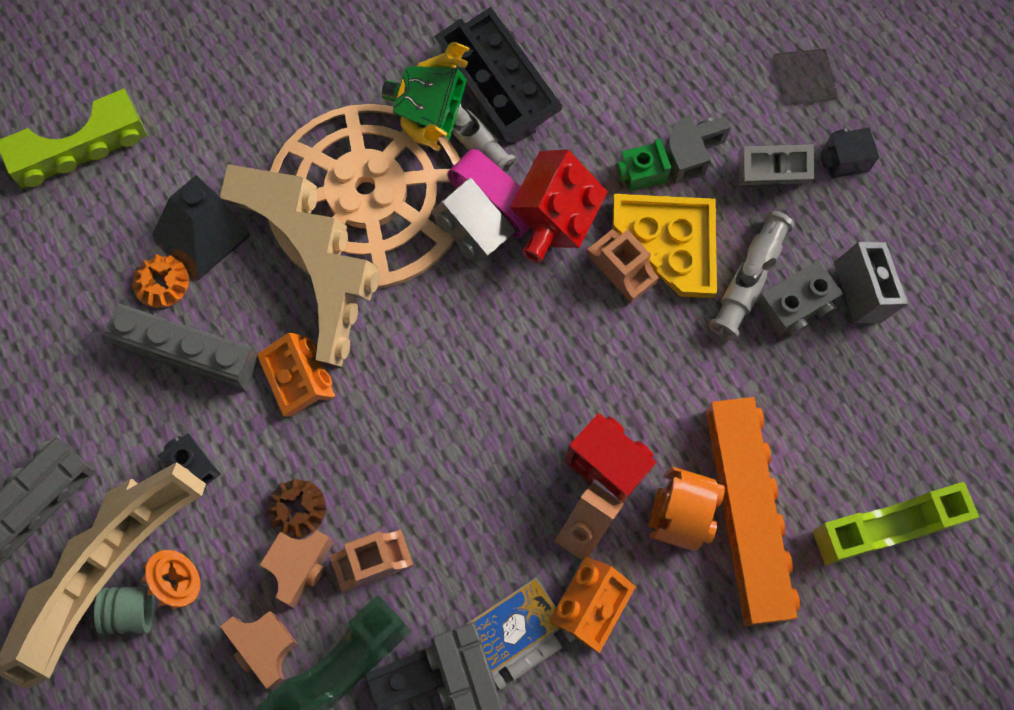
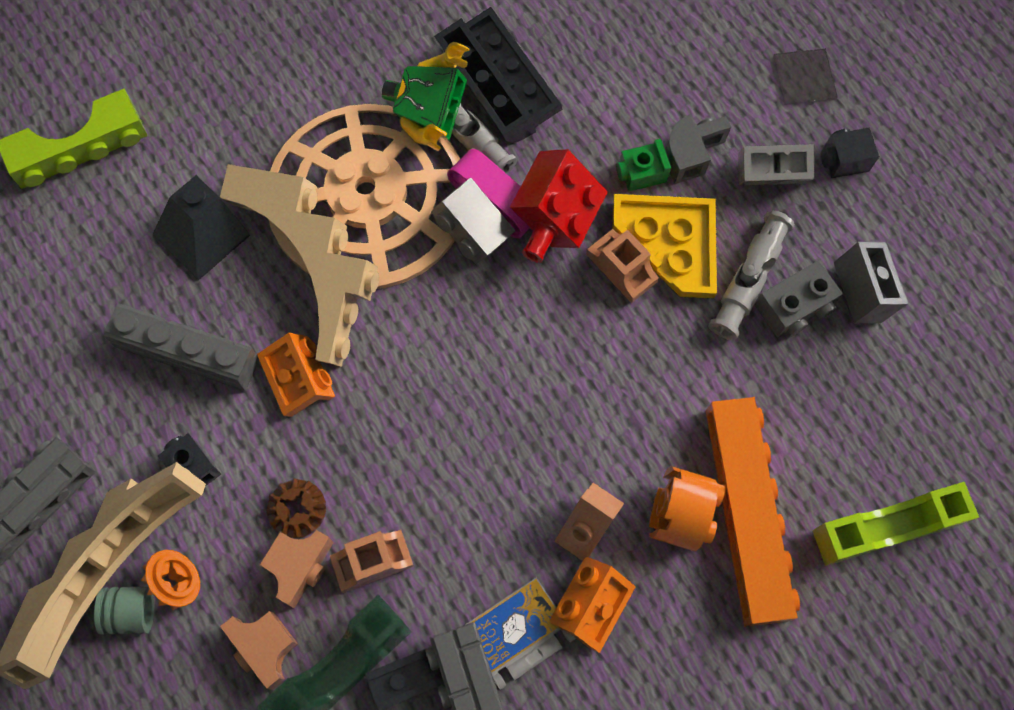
orange gear [131,254,189,308] -> none
red brick [564,413,657,503] -> none

